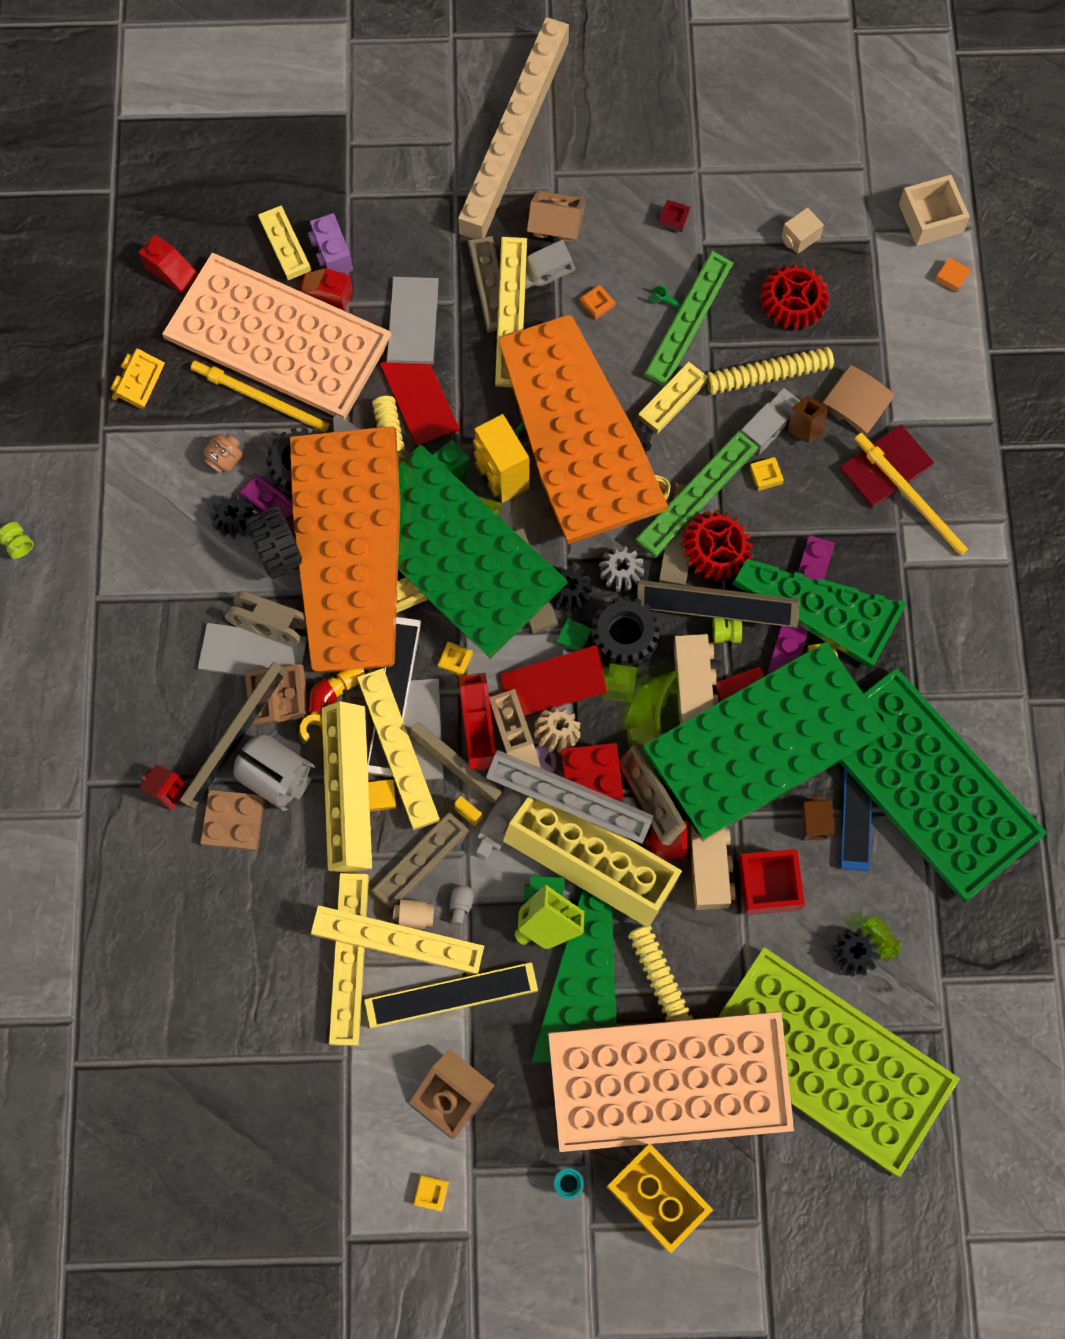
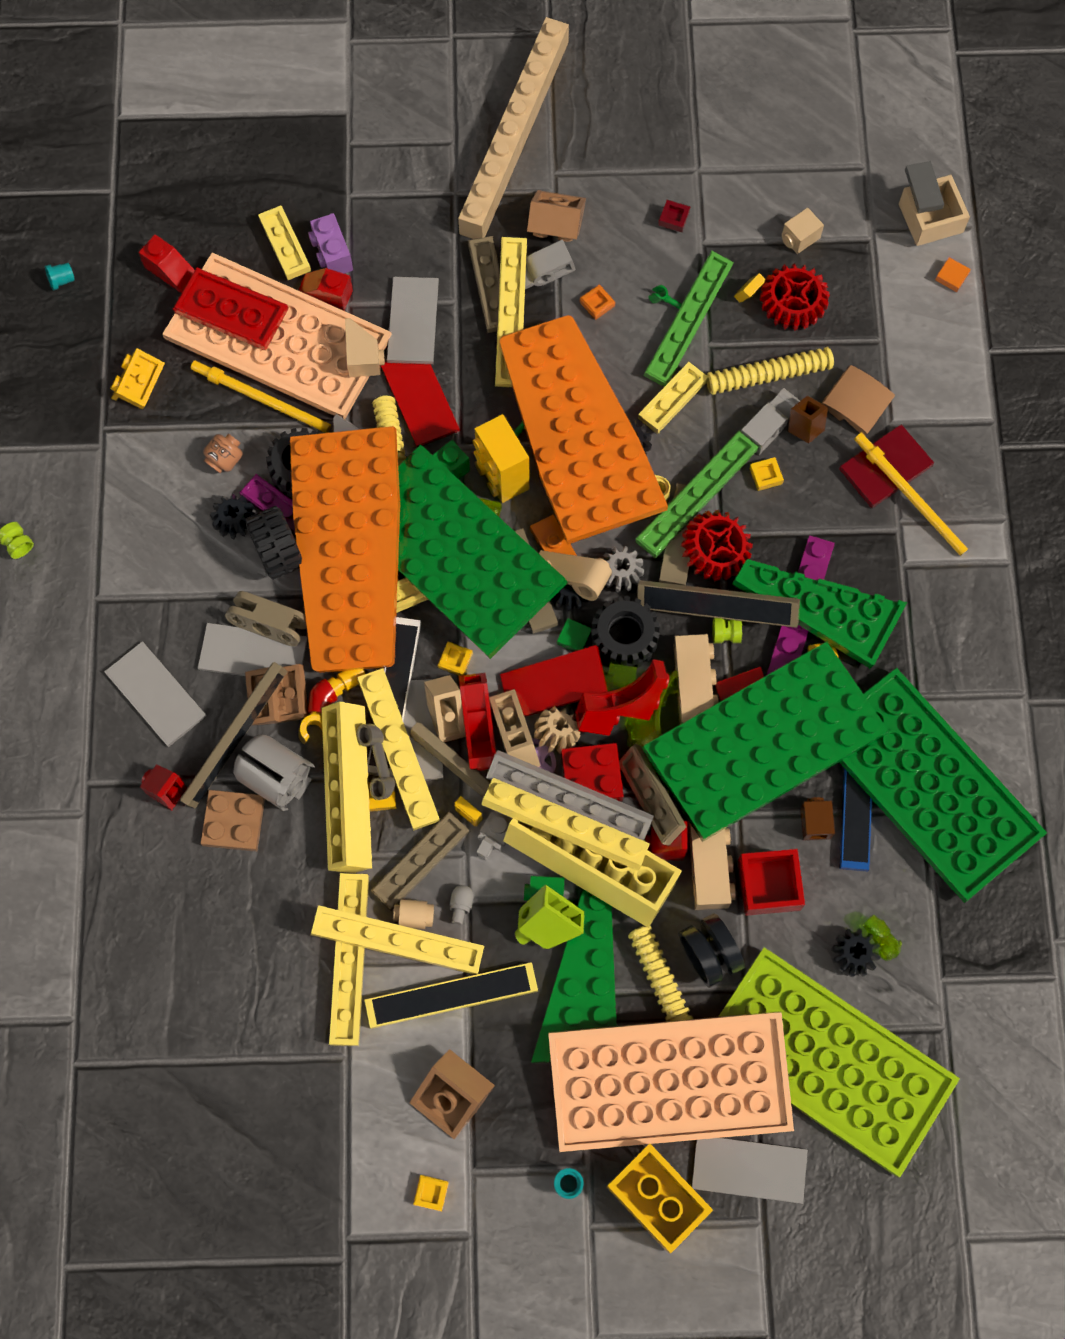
none -> teal piece [45,263,75,291]
none -> light grey piece [104,641,206,747]
none -> red tile [173,268,289,351]
none -> tan slope [345,318,385,377]
none -> dark grey bar [356,724,395,800]
none -> tan slope [424,675,466,742]
none -> light yellow plate [481,778,650,871]
none -> orange plate [530,515,577,556]
none -> tan door [539,550,612,601]
none -> red arch [575,659,669,736]
none -> black wheel [678,913,745,988]
none -> light grey piece [692,1138,808,1204]
none -> yellow tile [734,273,765,303]
none -> dark grey tile [905,161,944,214]

